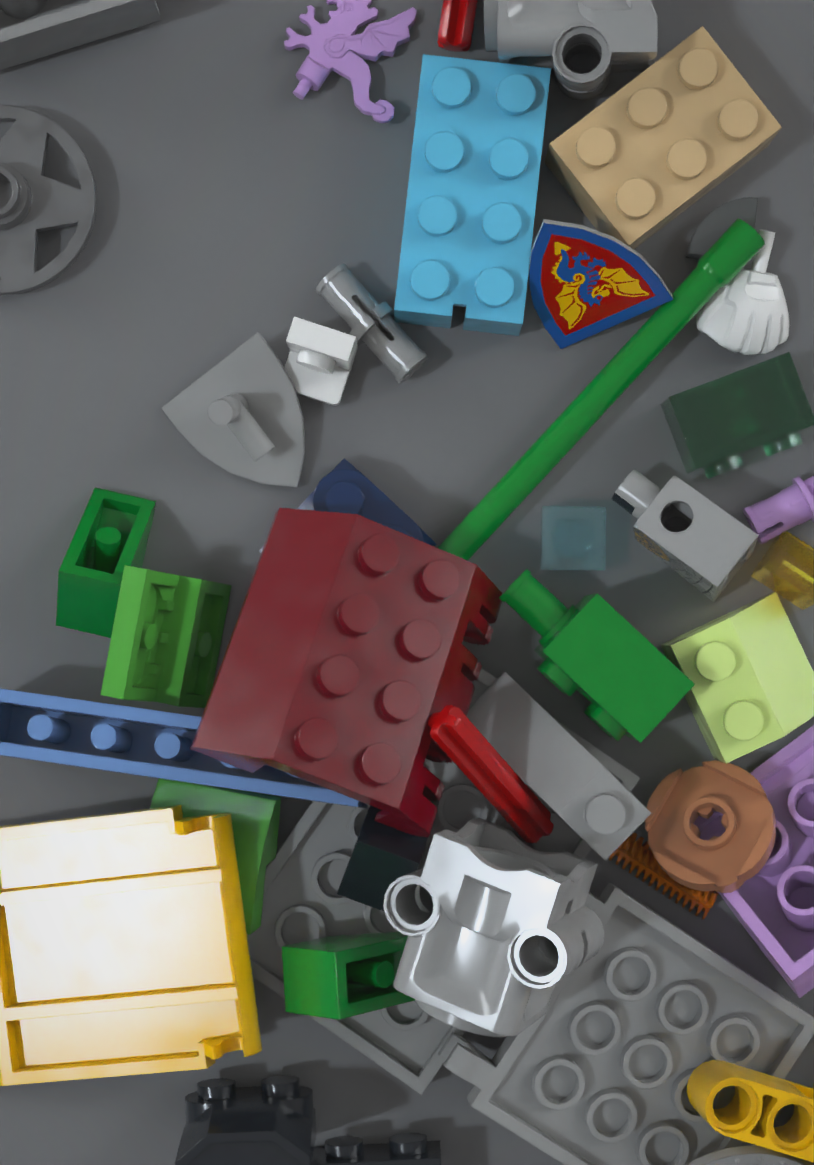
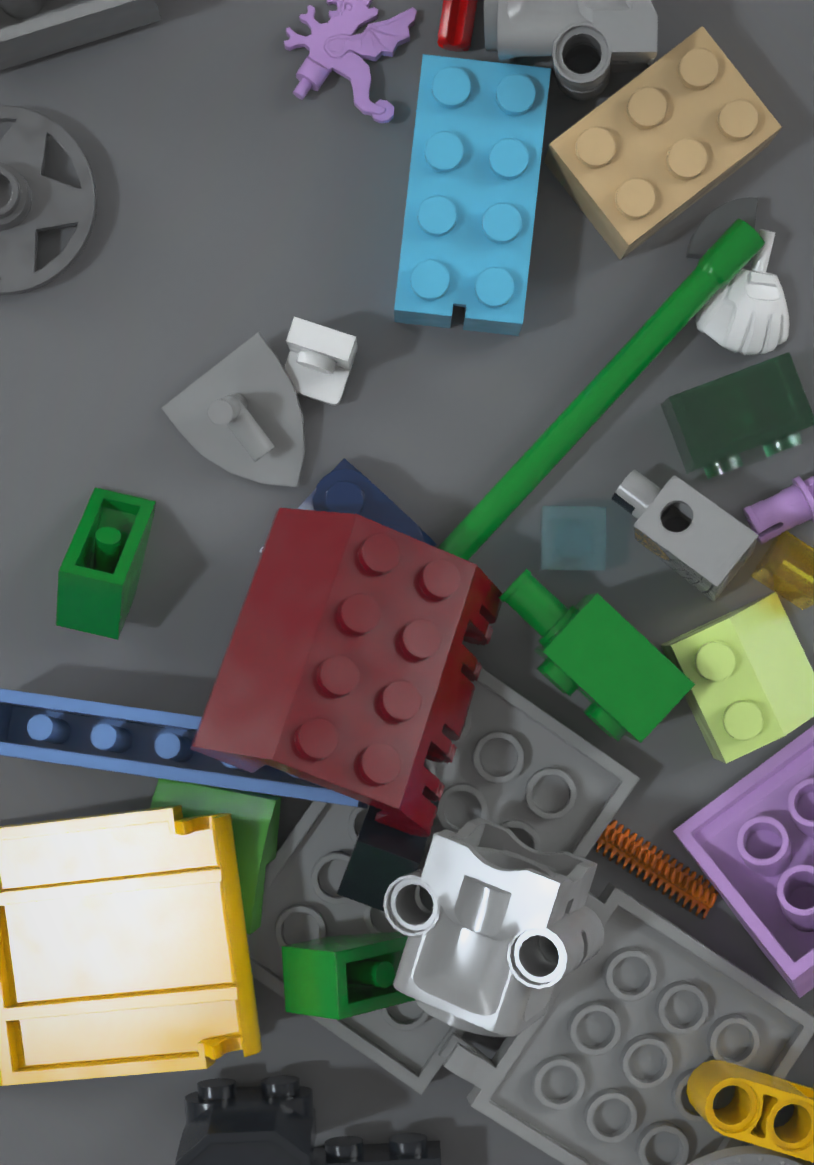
bright green slope [100,565,232,708] -> none
light grey pin [315,263,429,384] -> none
red axle [428,705,554,843] -> none
light grey slope [467,672,651,861] -> none
shield [528,219,673,349] -> none
nougat plate [645,760,776,893] -> none

